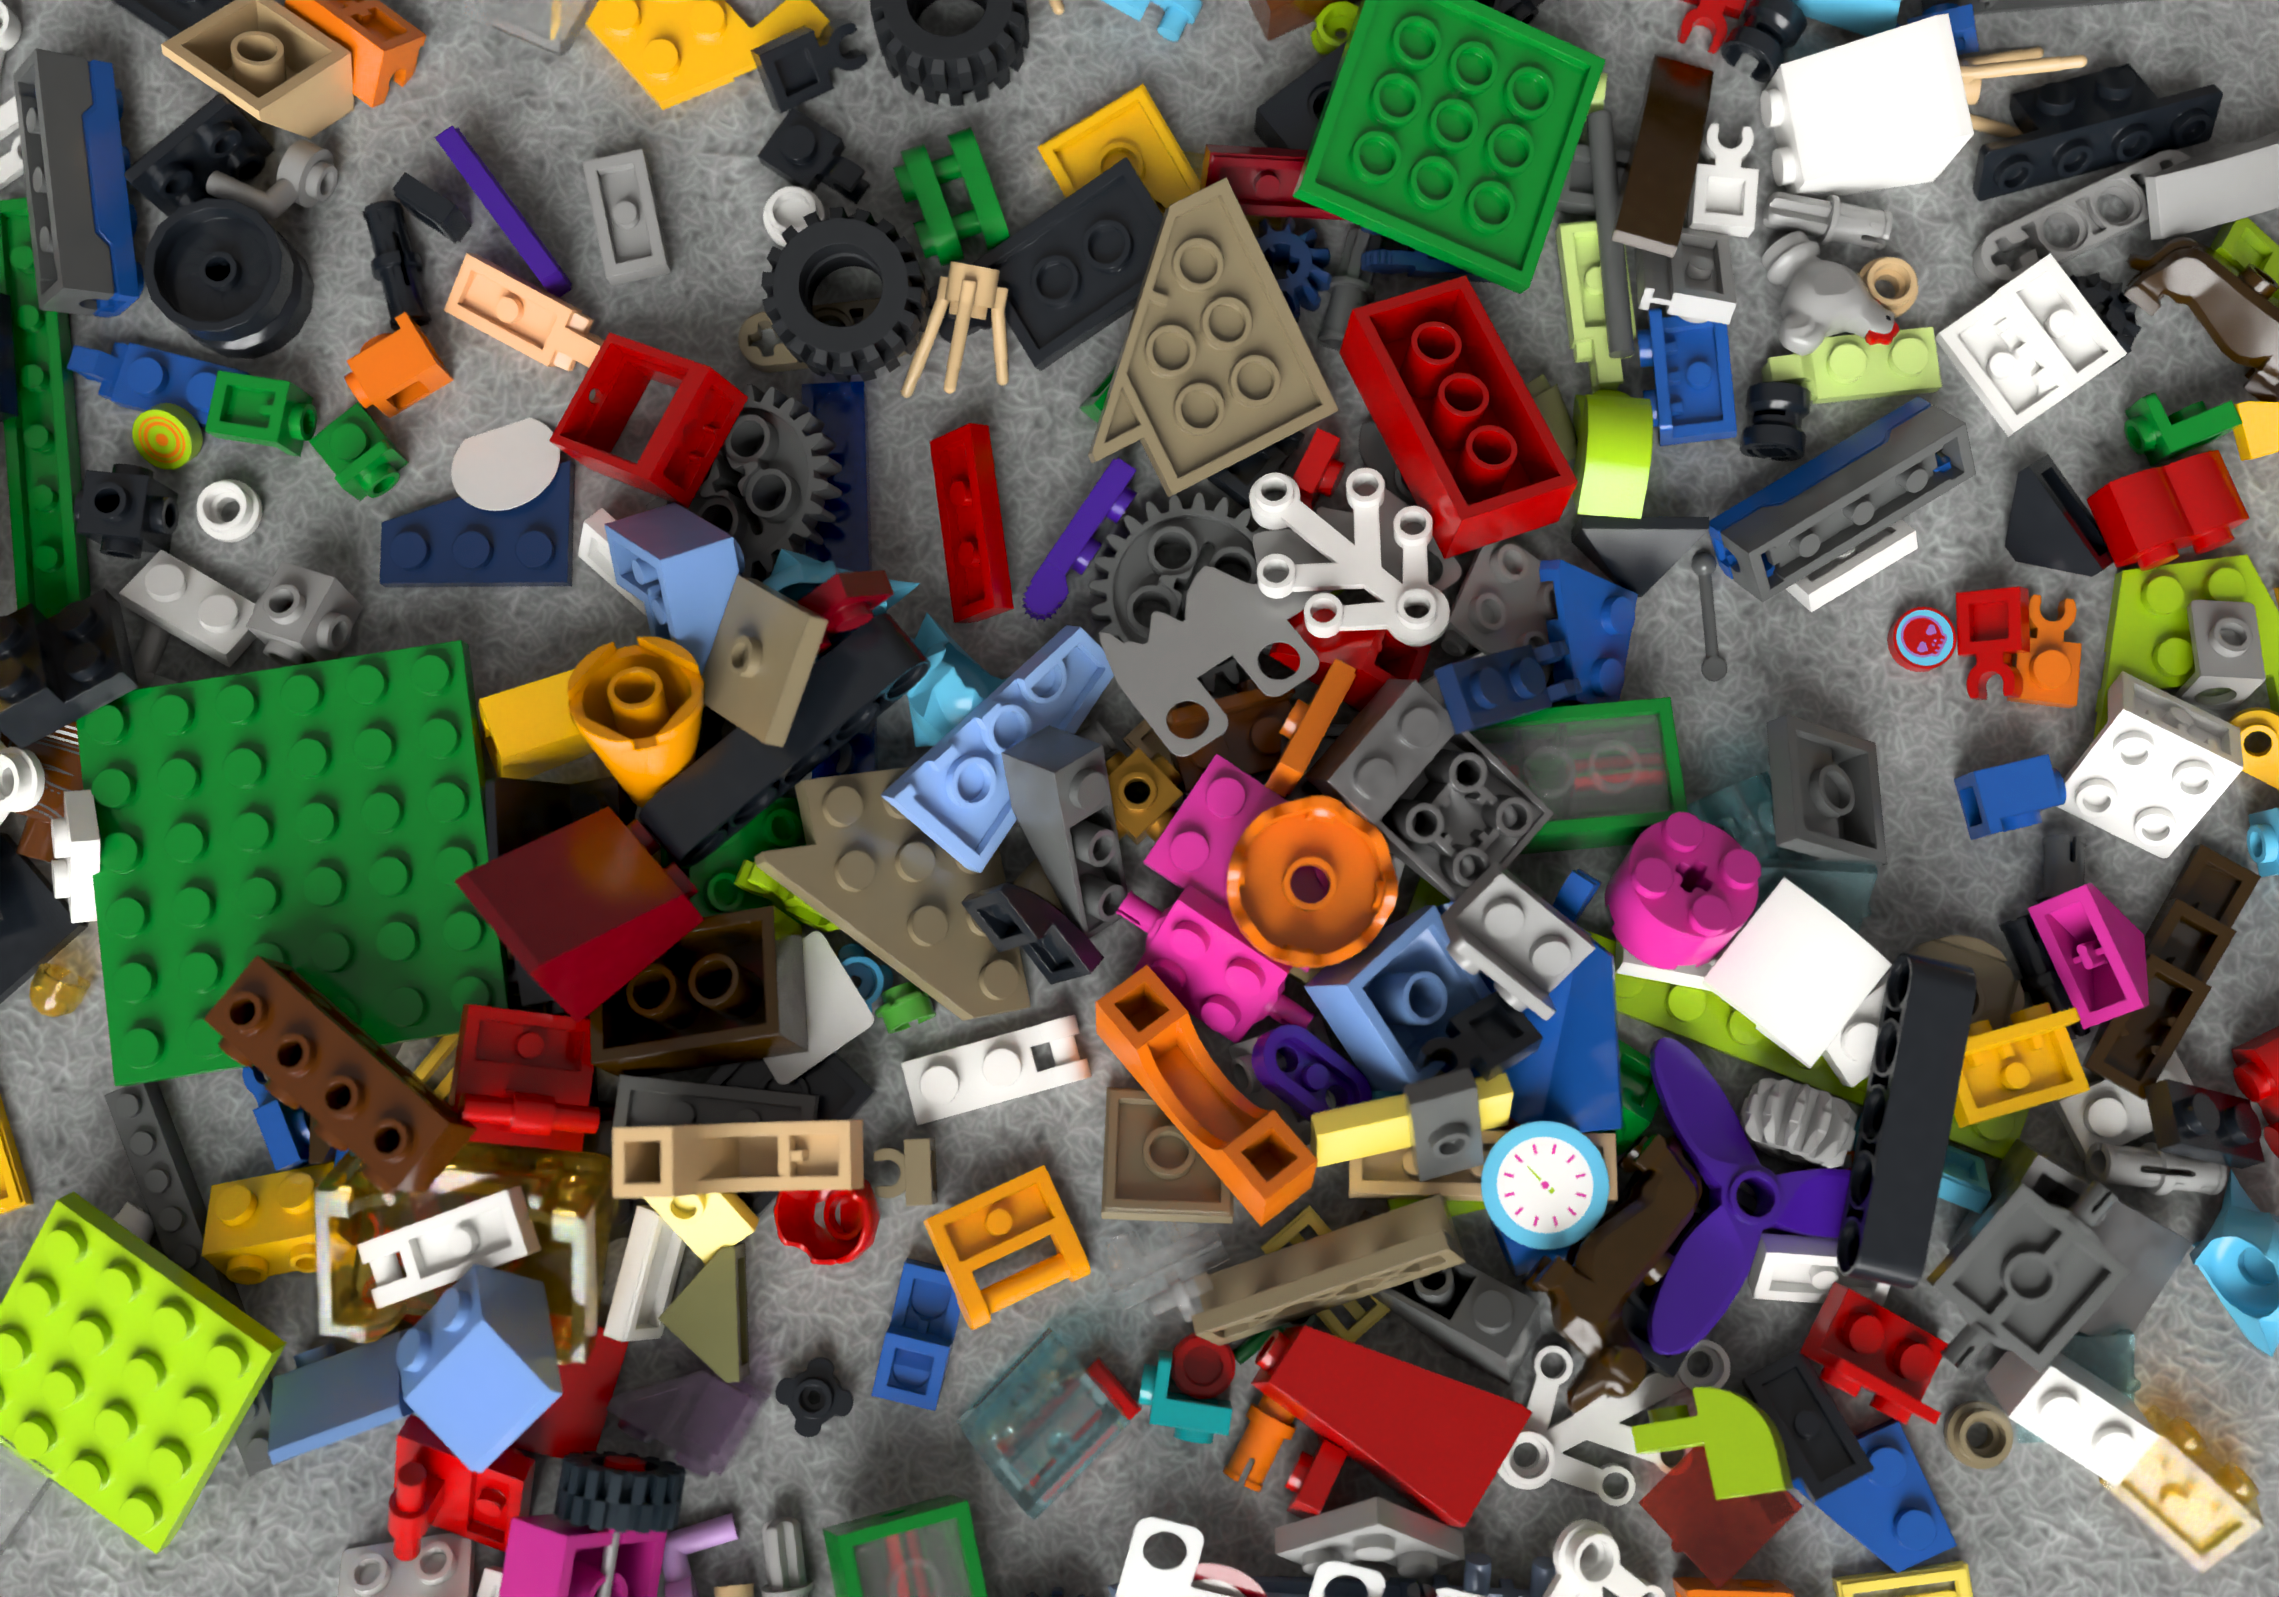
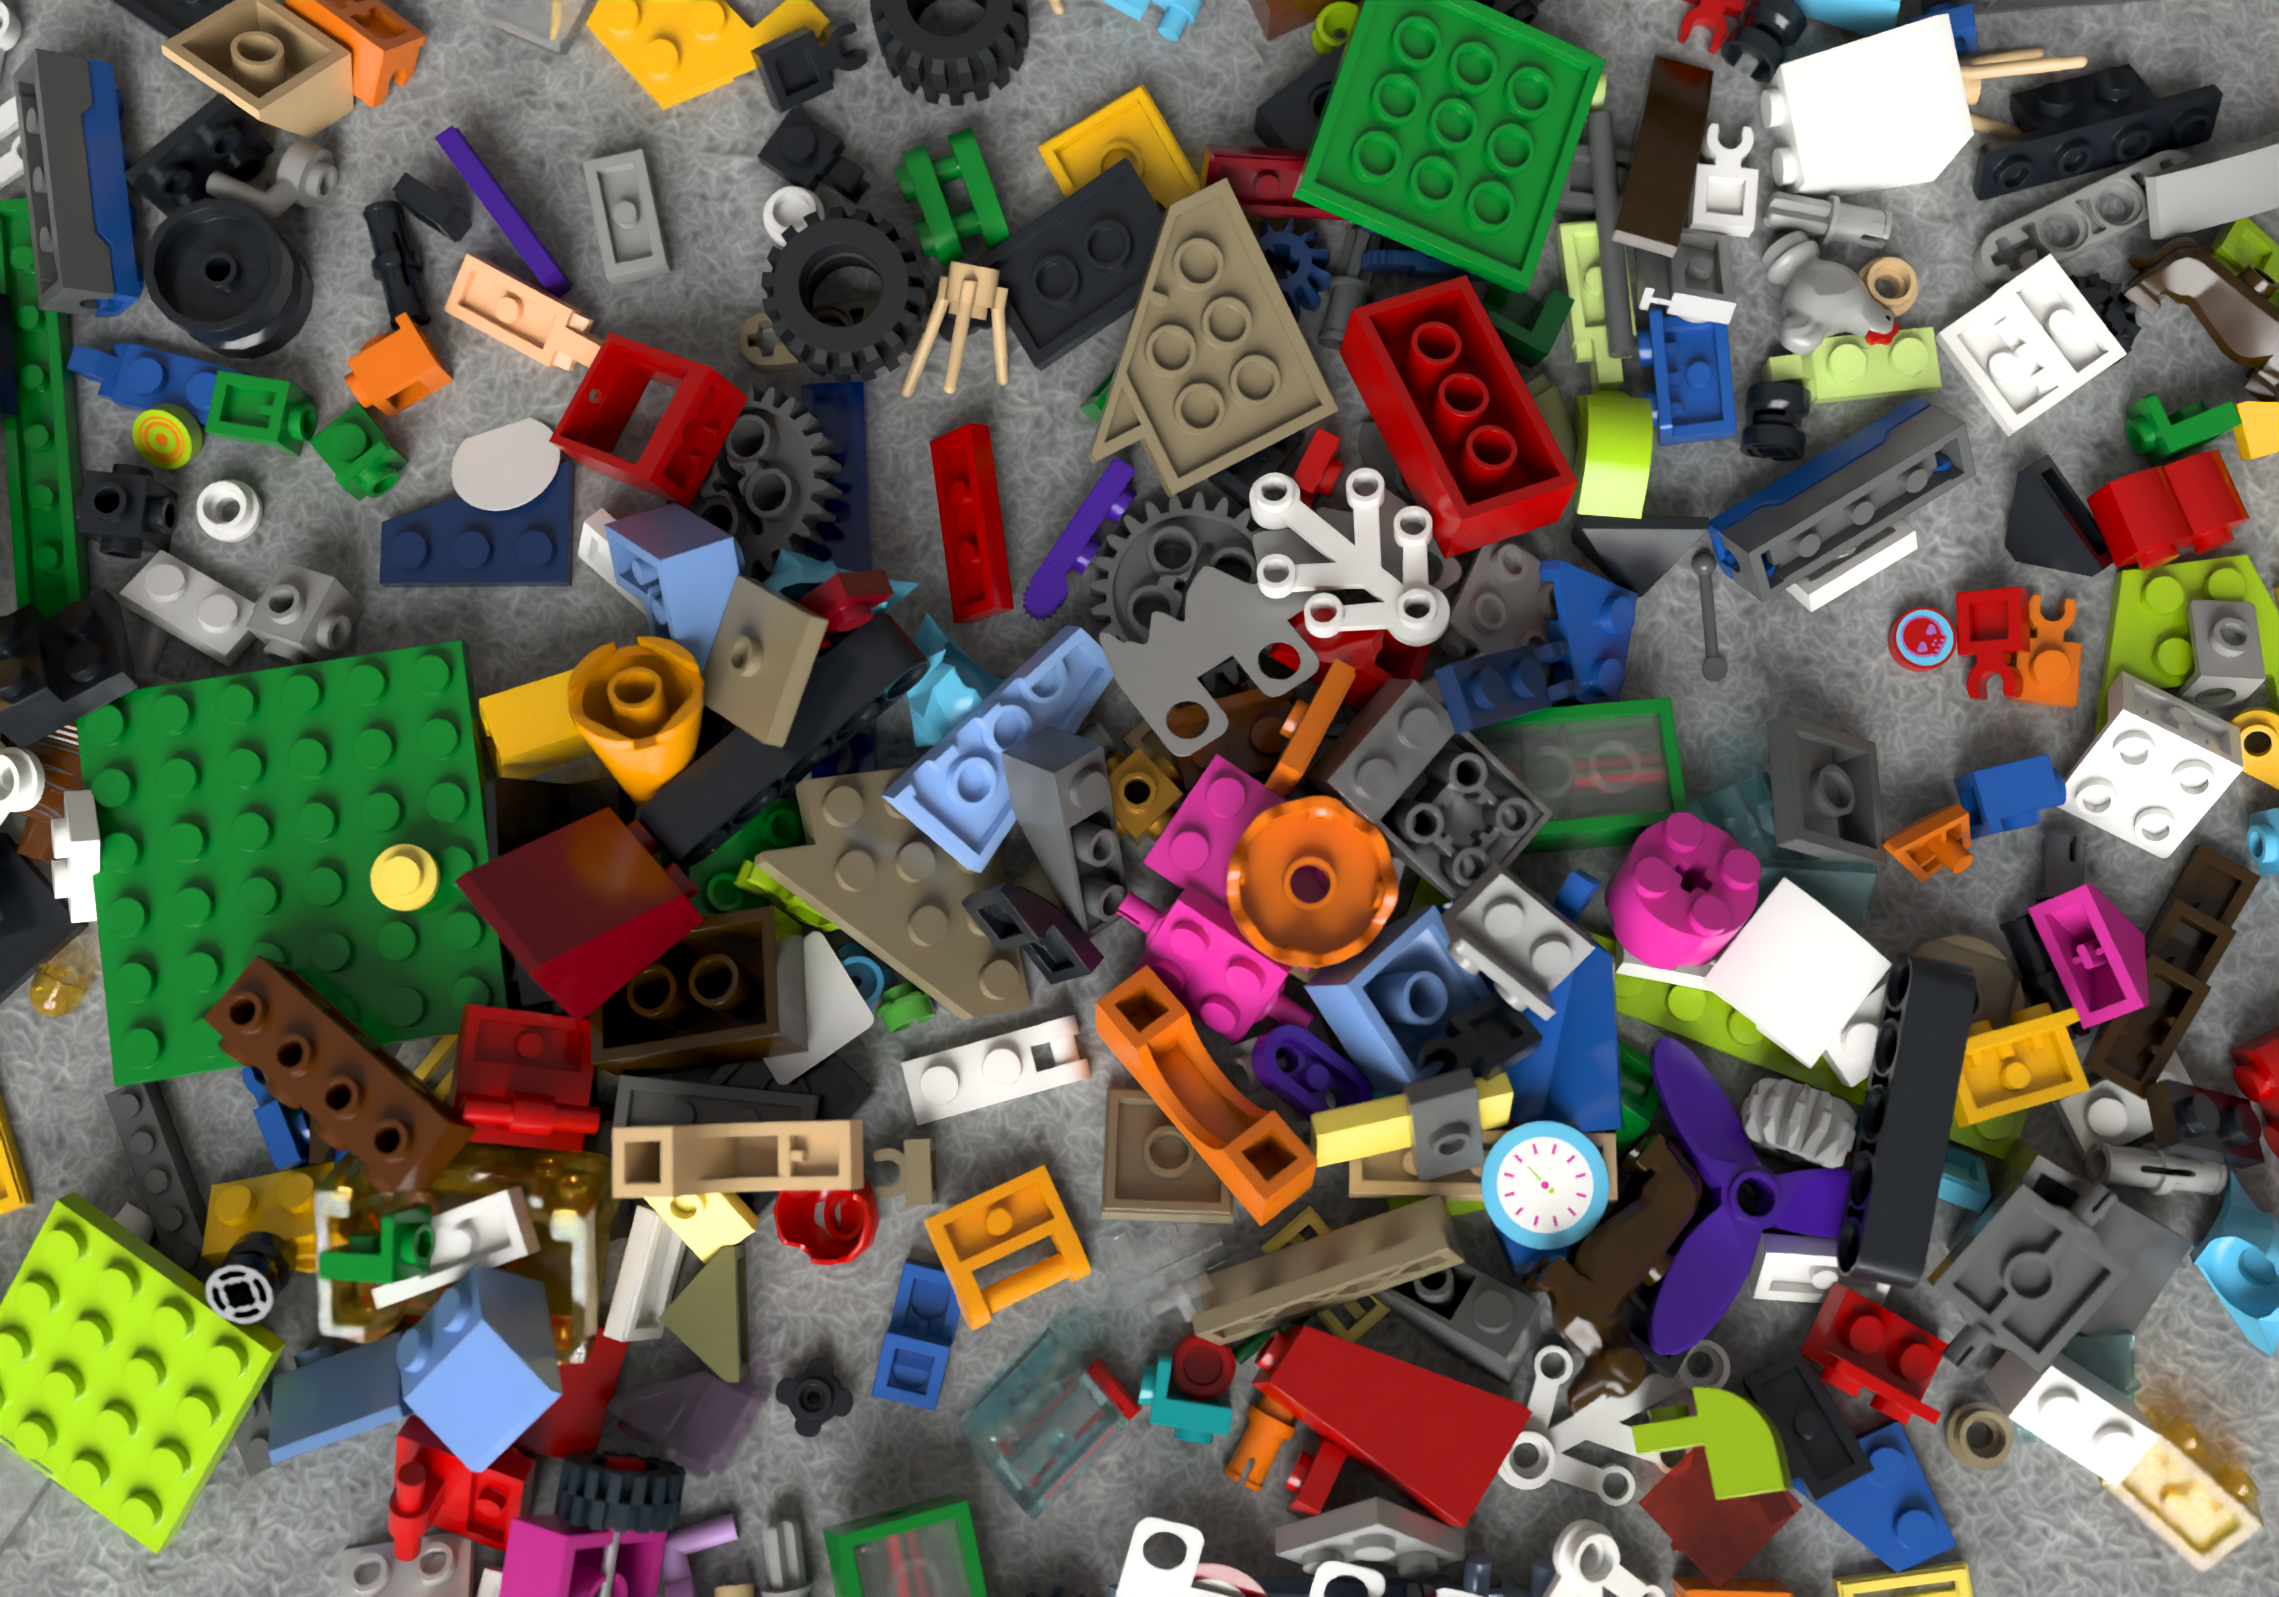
none -> black wheel [205,1231,297,1324]
none -> green bracket [319,1204,436,1284]
none -> light yellow plate [370,844,440,911]
none -> dark green panel [1481,283,1575,368]
none -> orange piece [1883,804,1973,883]

